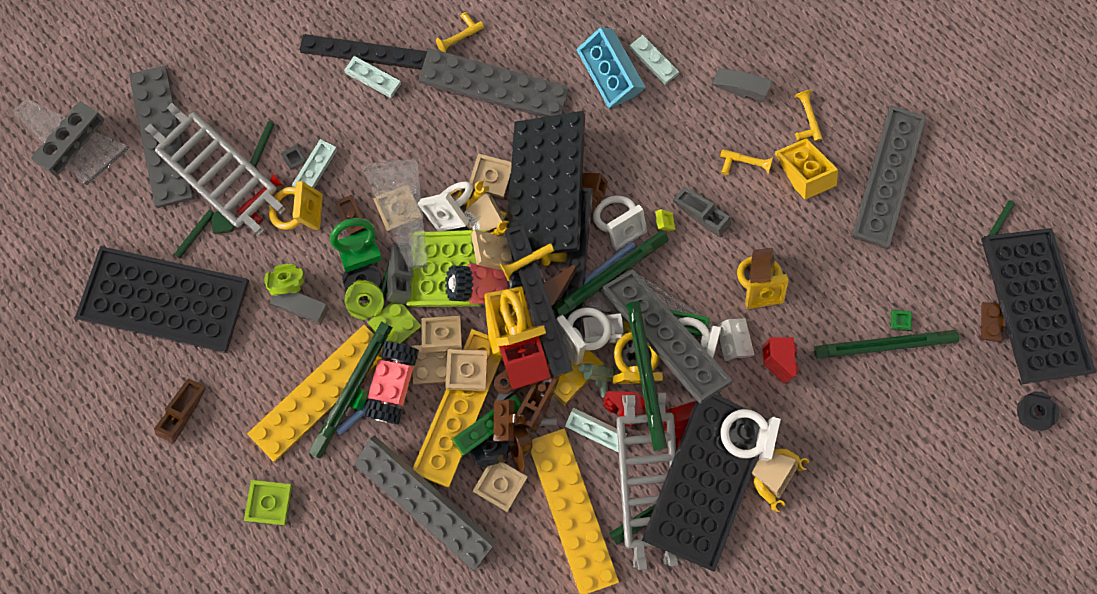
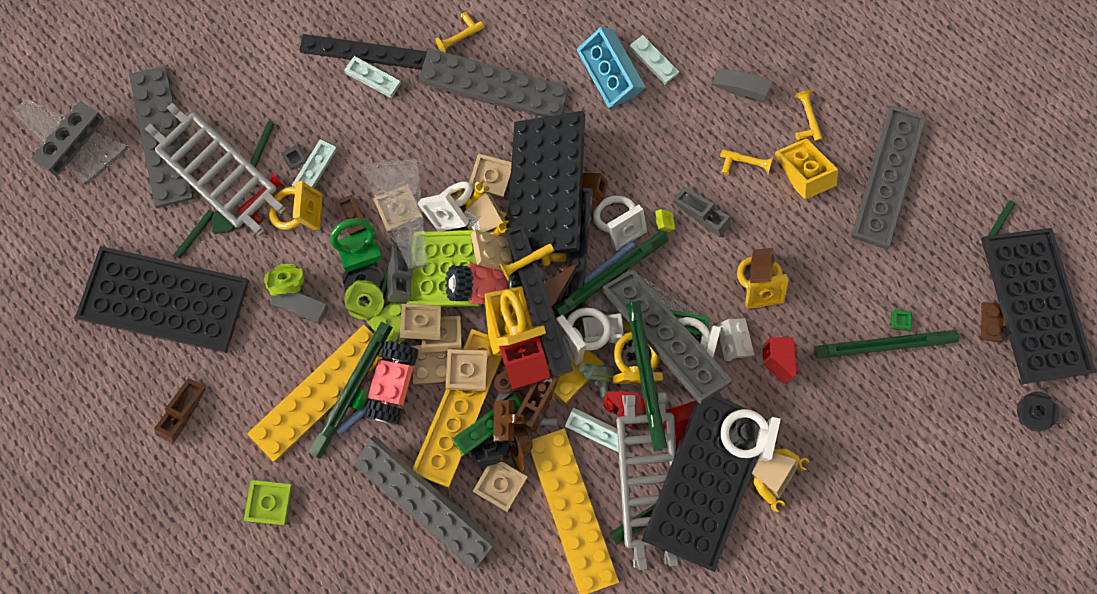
none -> tan plate [400,304,441,340]

